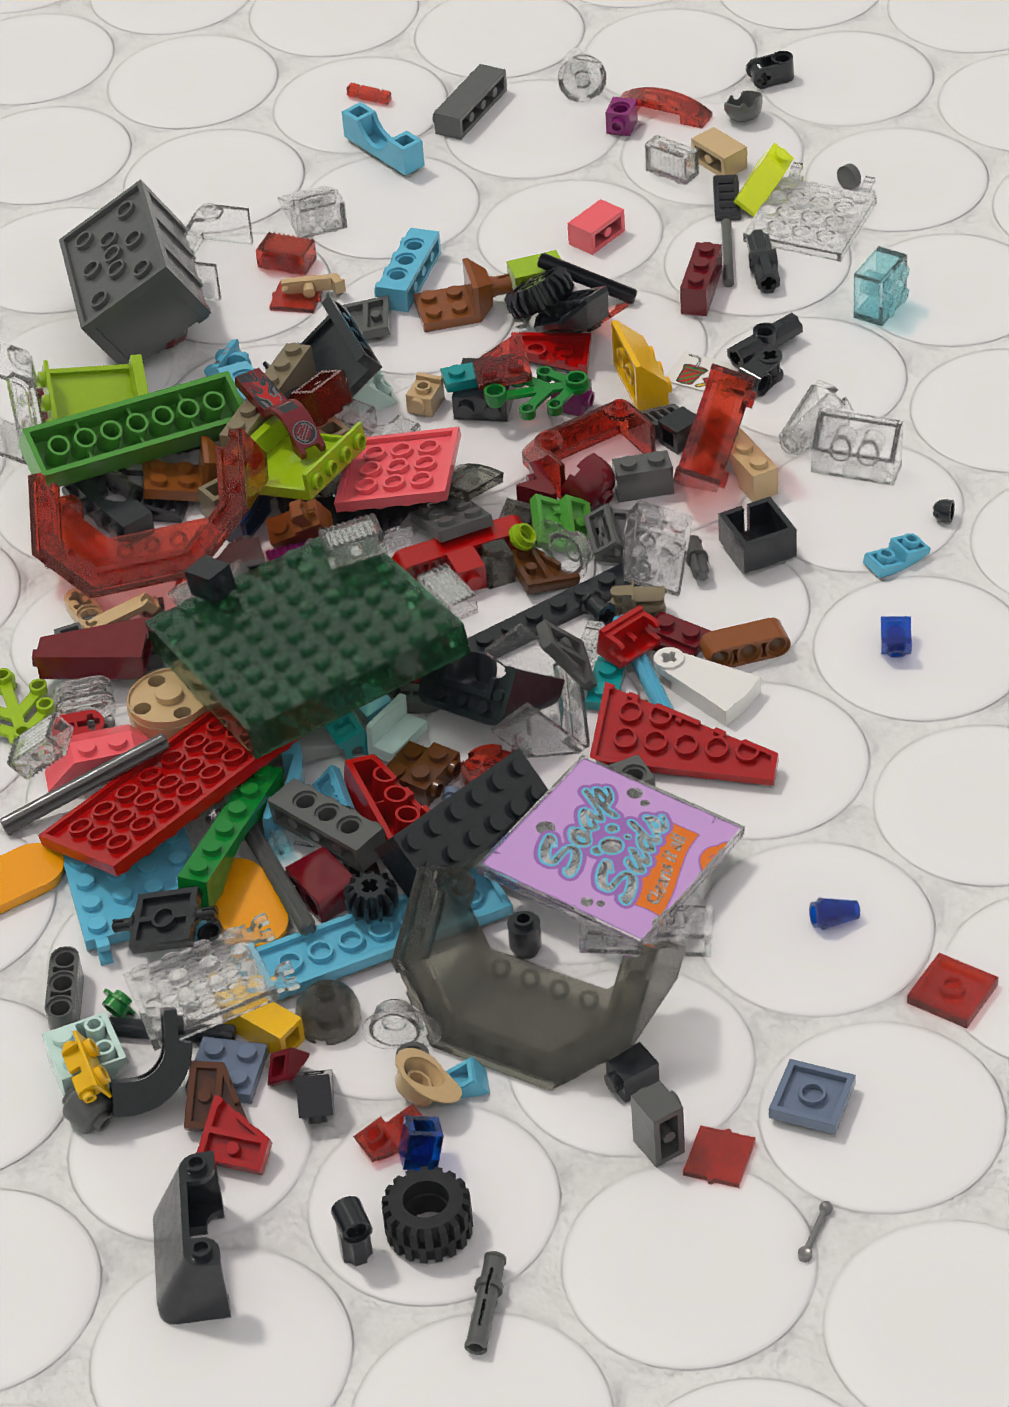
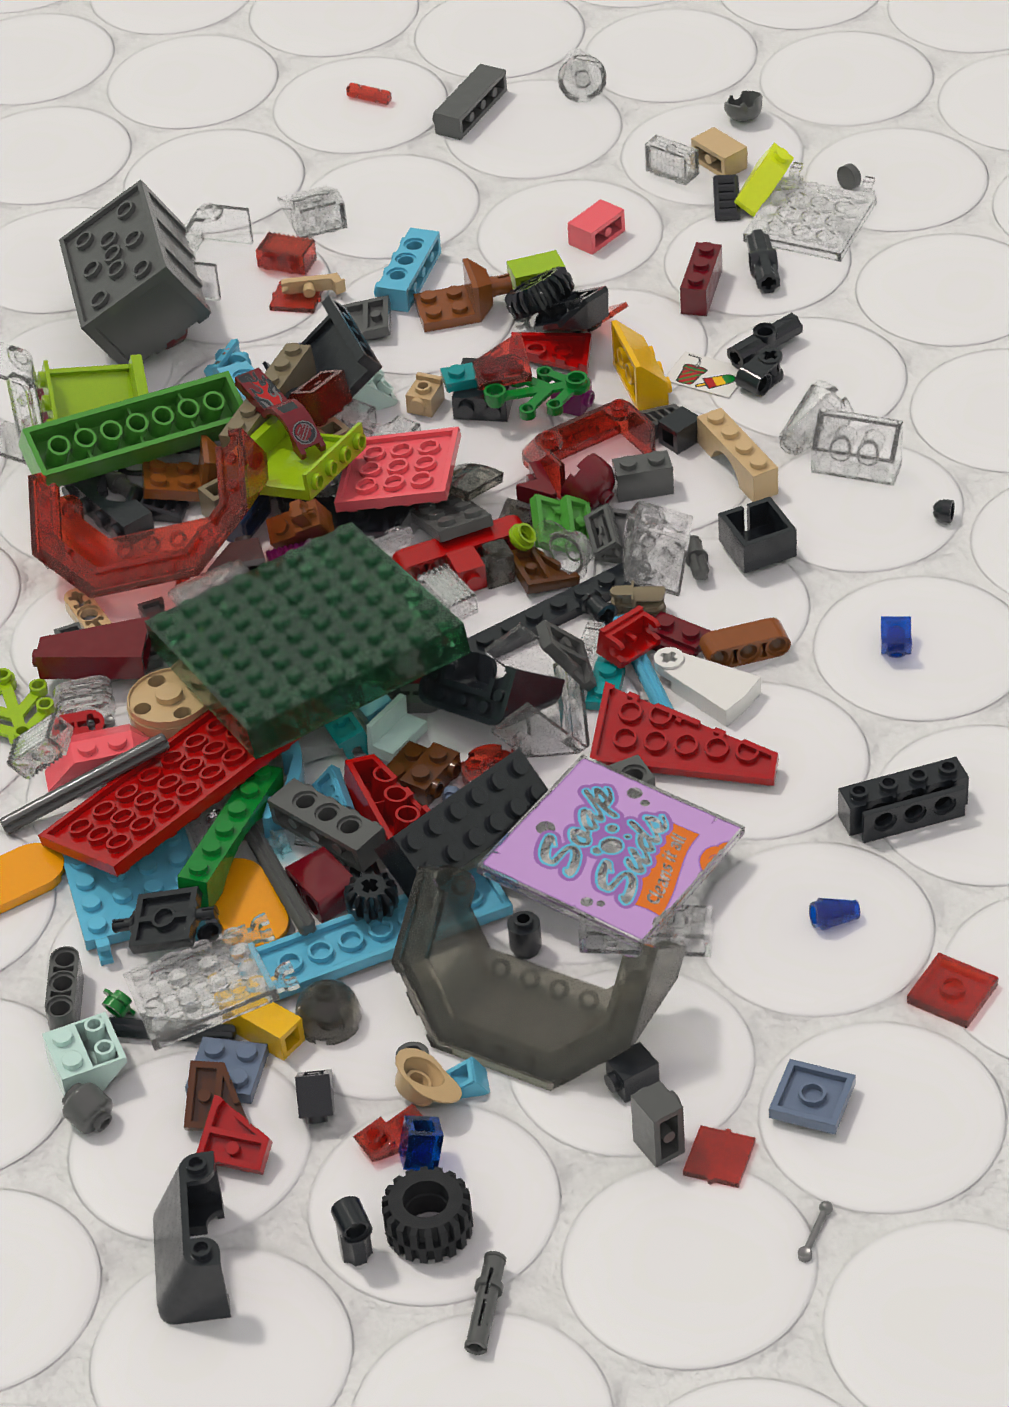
yellow hinge [61,1030,113,1103] -> none
tan piece [88,592,161,627] -> none
black arch [109,1007,193,1117] -> none
black brick [184,555,237,604] -> none
dark red slope [267,1047,310,1087] -> none
clear brick [318,513,388,570] -> none
medium azure arch [341,102,425,175] -> none
clear piece [362,999,442,1049] -> none
black axle [537,253,637,304] -> none
magenta brick [605,97,638,136] -> none
clear red slope [620,87,713,129] -> none
clear red windscreen [674,363,757,492] -> none
dark grey bar [721,218,734,287] -> none
black piece [745,51,794,89] -> none
clear light blue brick [853,246,910,326] -> none
medium azure slope [863,533,931,578] -> none
none -> black brick [838,756,969,843]

